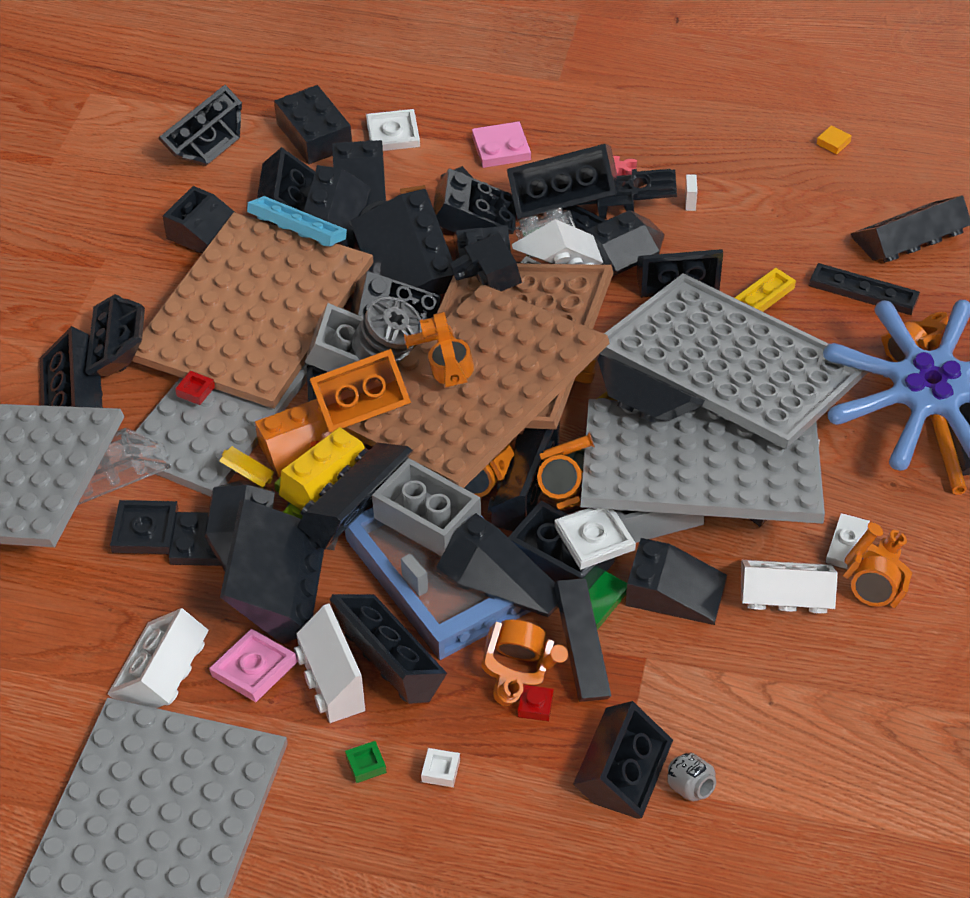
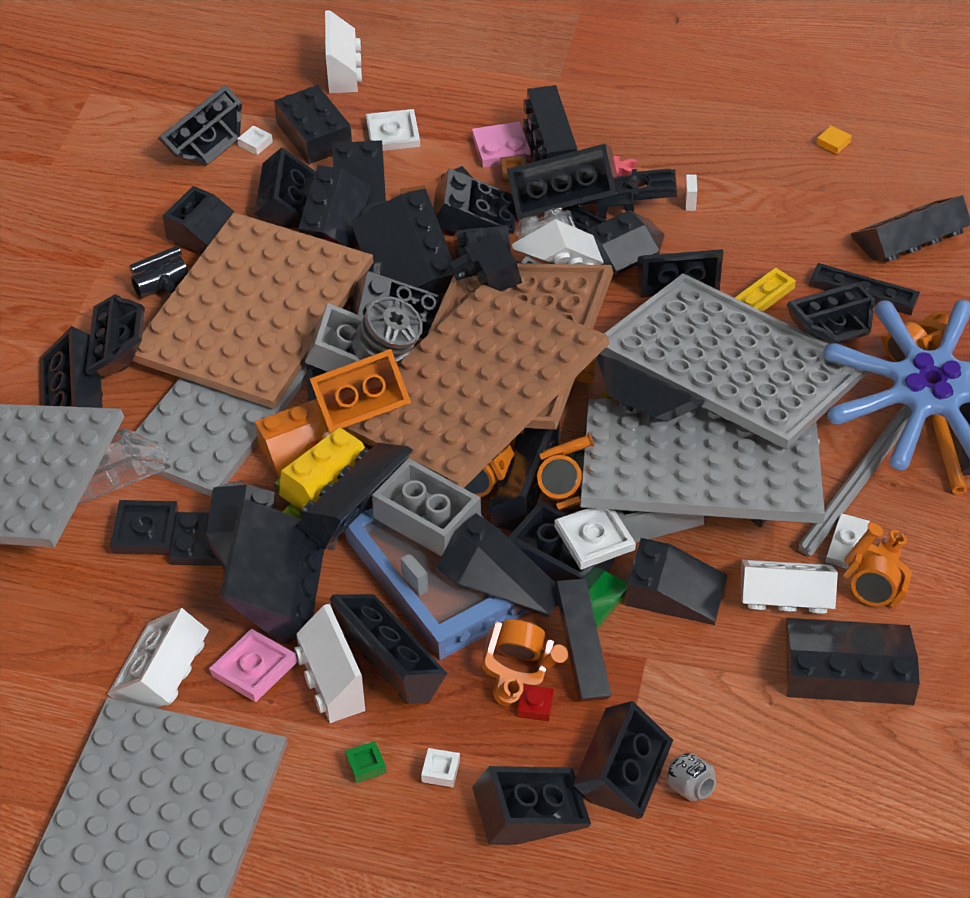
red plate [175,371,215,405] -> none
yellow piece [220,446,274,487] -> none
medium azure plate [247,196,347,246] -> none
orange piece [404,312,474,388] -> none
none -> black pin [129,245,189,299]
none -> white tile [237,126,273,155]
none -> white slope [325,10,362,93]
none -> black slope [472,766,591,845]
none -> dark orange plate [500,155,527,181]
none -> black brick [523,85,577,162]
none -> black wedge [786,282,875,344]
none -> black slope [786,618,920,705]
none -> light grey axle [798,404,911,556]

